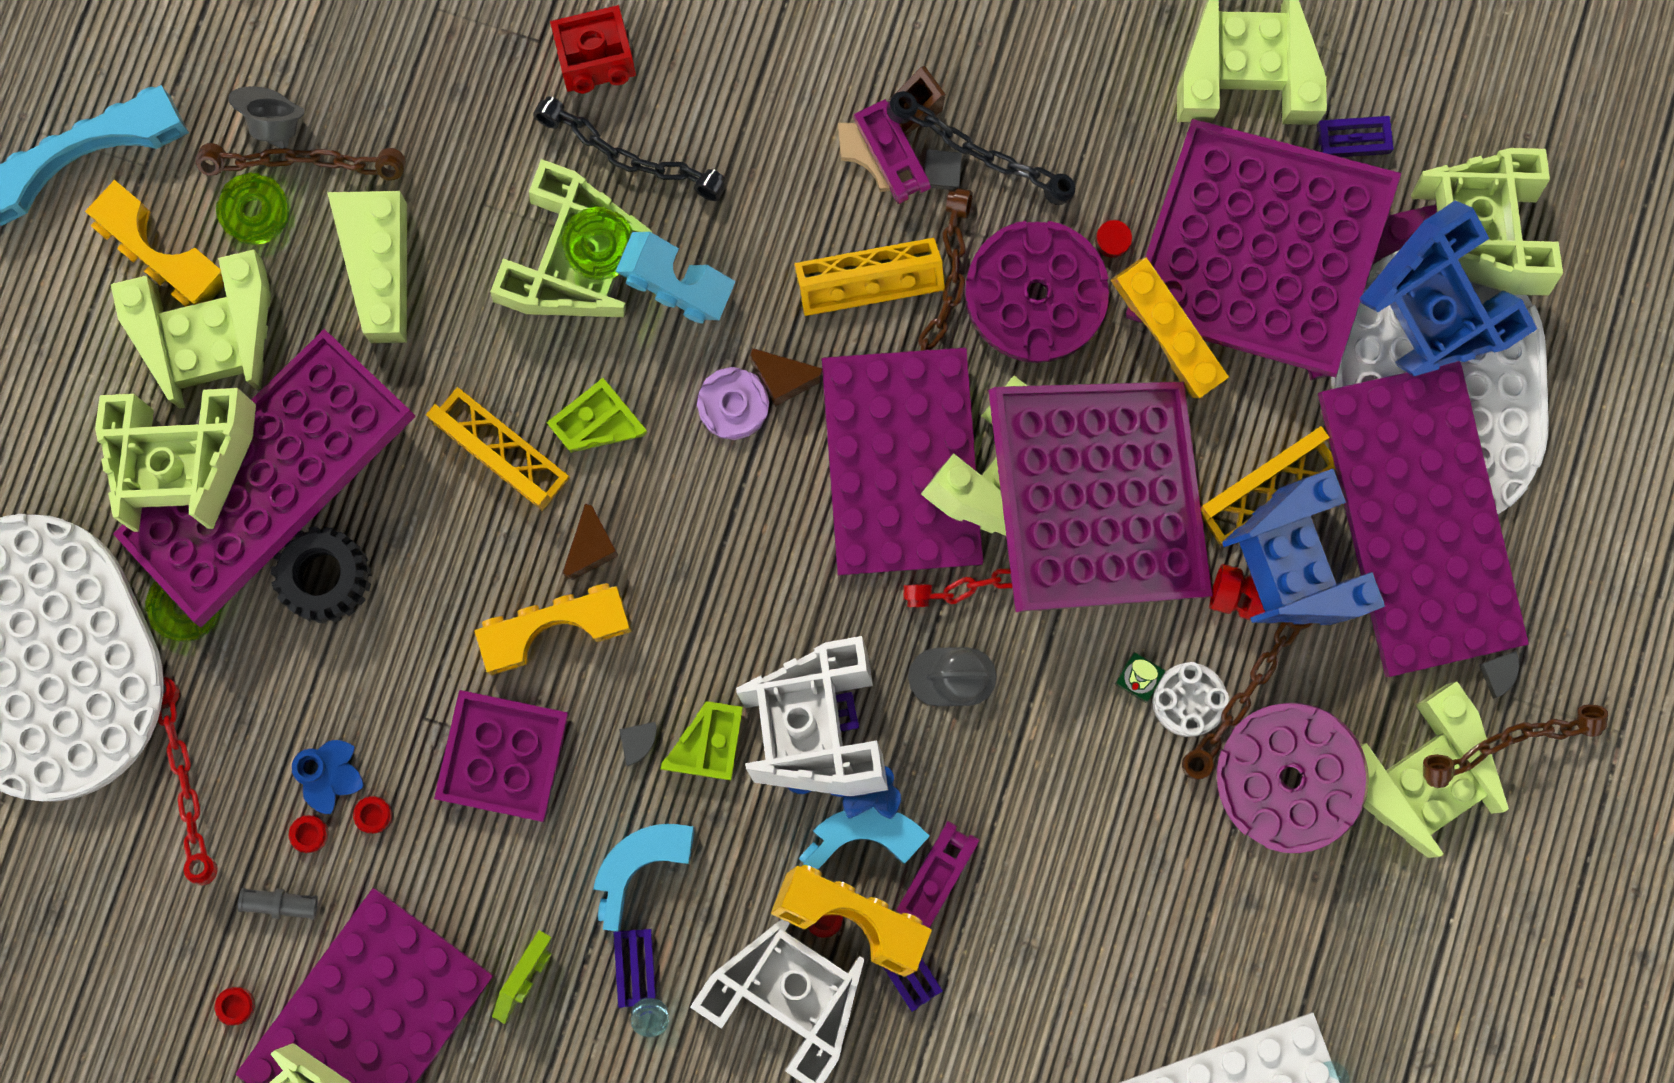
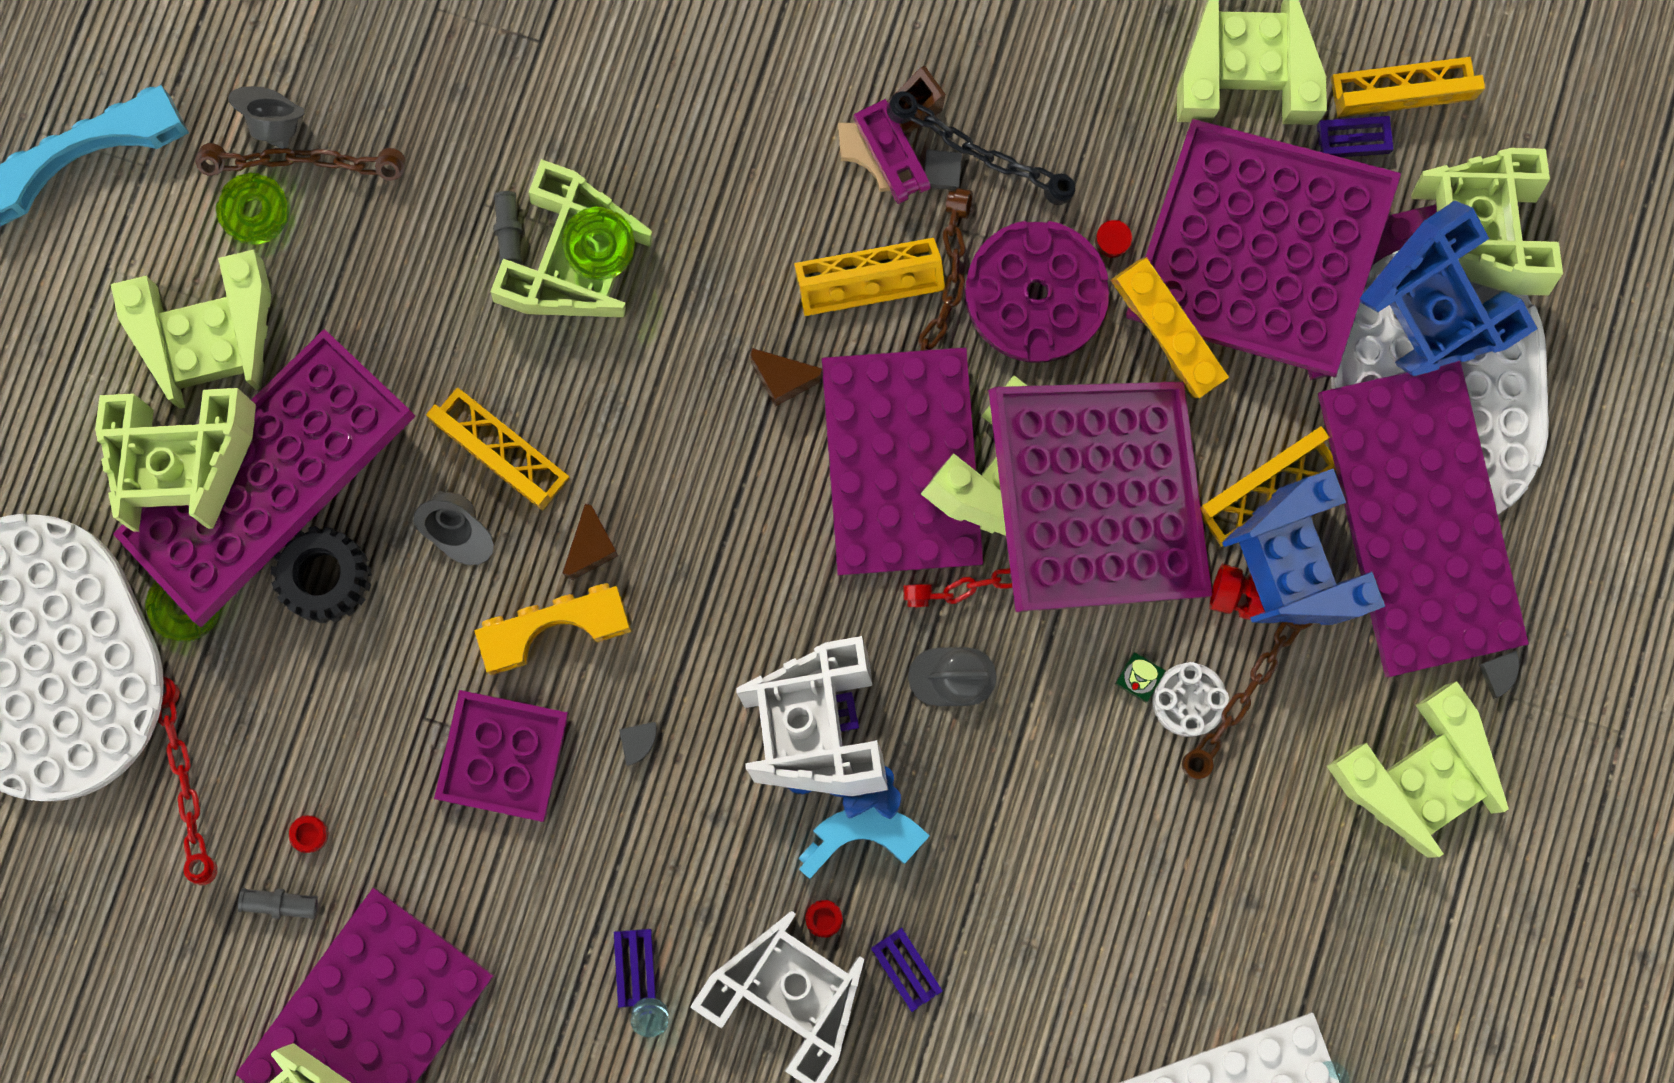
yellow arch [85,179,224,307] -> none
red tile [214,987,255,1026] -> none
blue plate [292,740,364,814] -> none
yellowish green wedge [327,191,407,343] -> none
red tile [353,796,393,834] -> none
lime wing [492,930,552,1024] -> none
black piece [533,96,726,202] -> none
lime wing [546,378,648,453] -> none
red plate [550,5,636,94] -> none
medium azure arch [593,824,695,932] -> none
medium azure arch [615,232,736,323] -> none
lime wing [660,701,743,781] -> none
lavender tile [697,367,769,440] -> none
yellow arch [770,865,932,977] -> none
magenta plate [895,821,980,928] -> none
magenta plate [1217,703,1369,853] -> none
reddish brown piece [1423,704,1608,788] -> none
none -> dark grey piece [413,490,494,565]
none -> dark grey pin [493,191,523,265]
none -> yellow fence [1330,57,1485,118]

